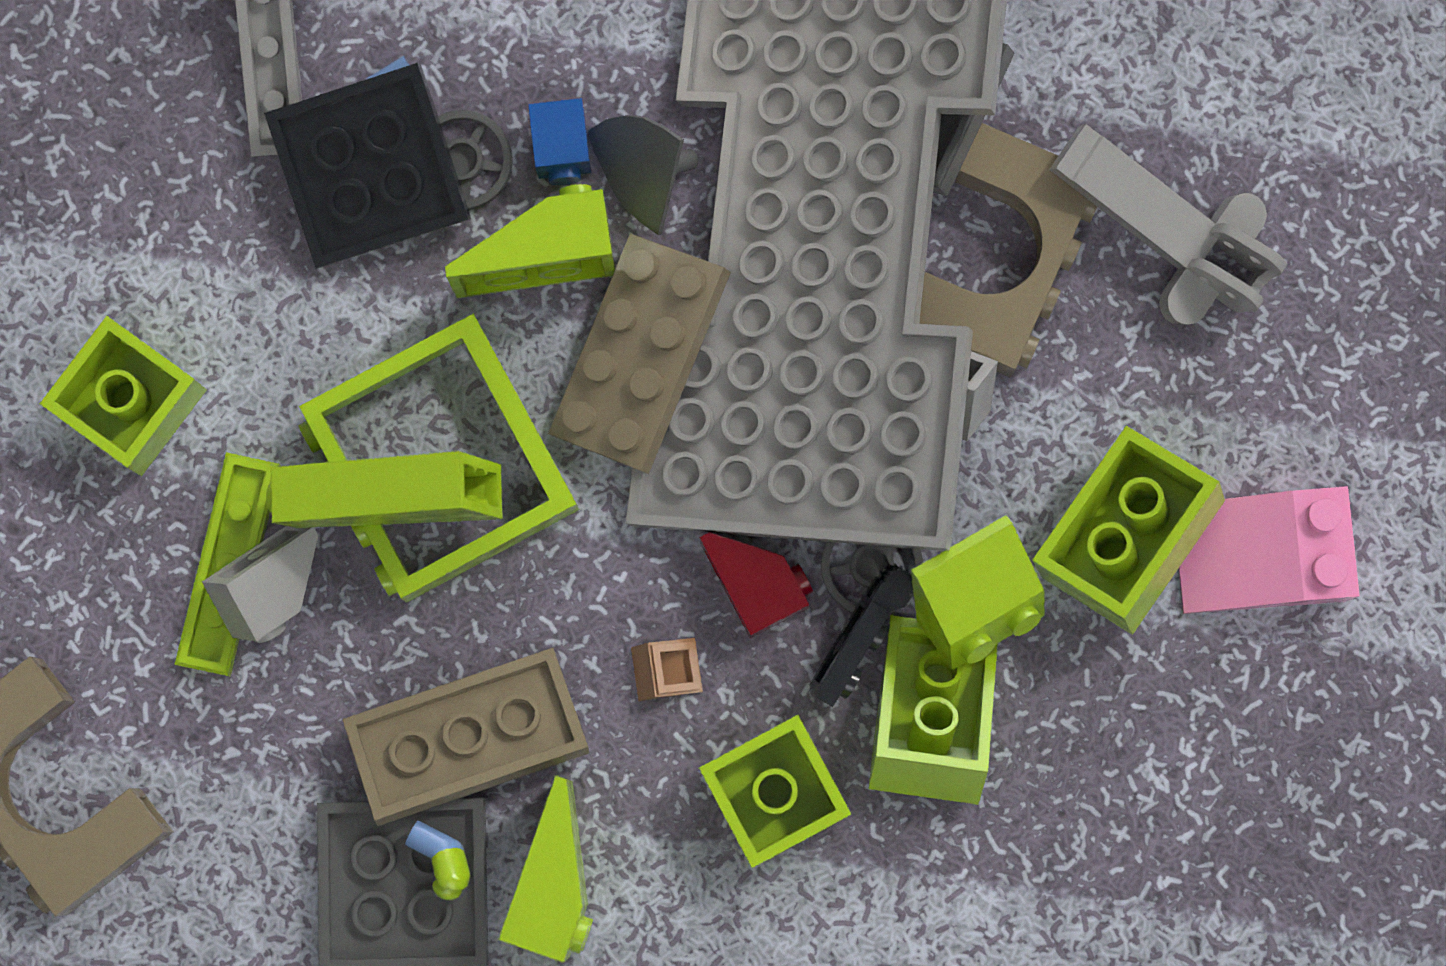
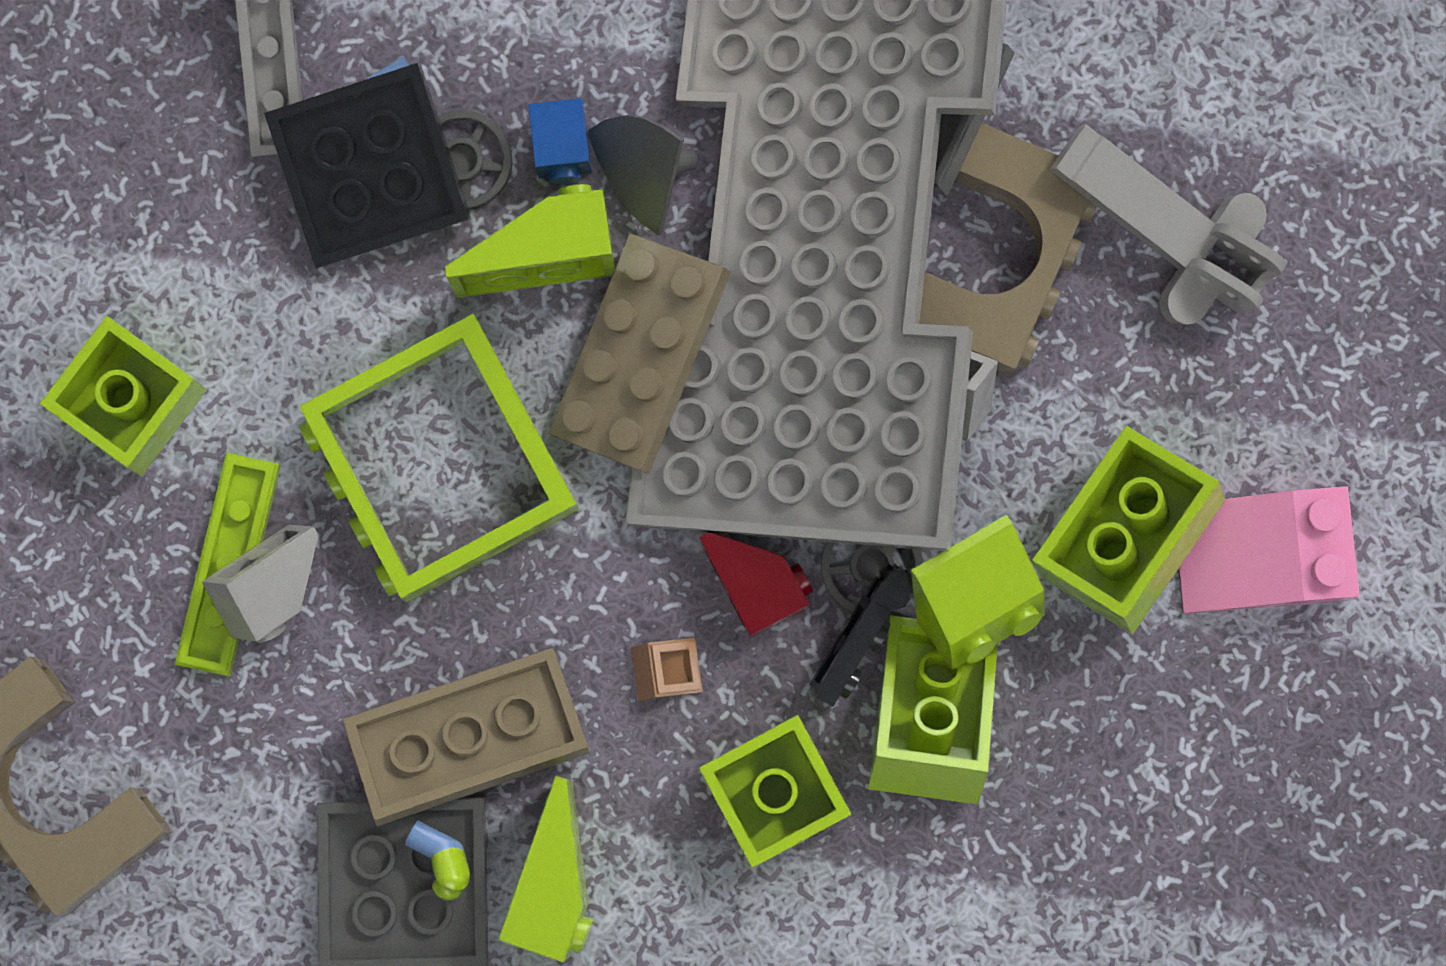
lime slope [266,451,503,528] -> none

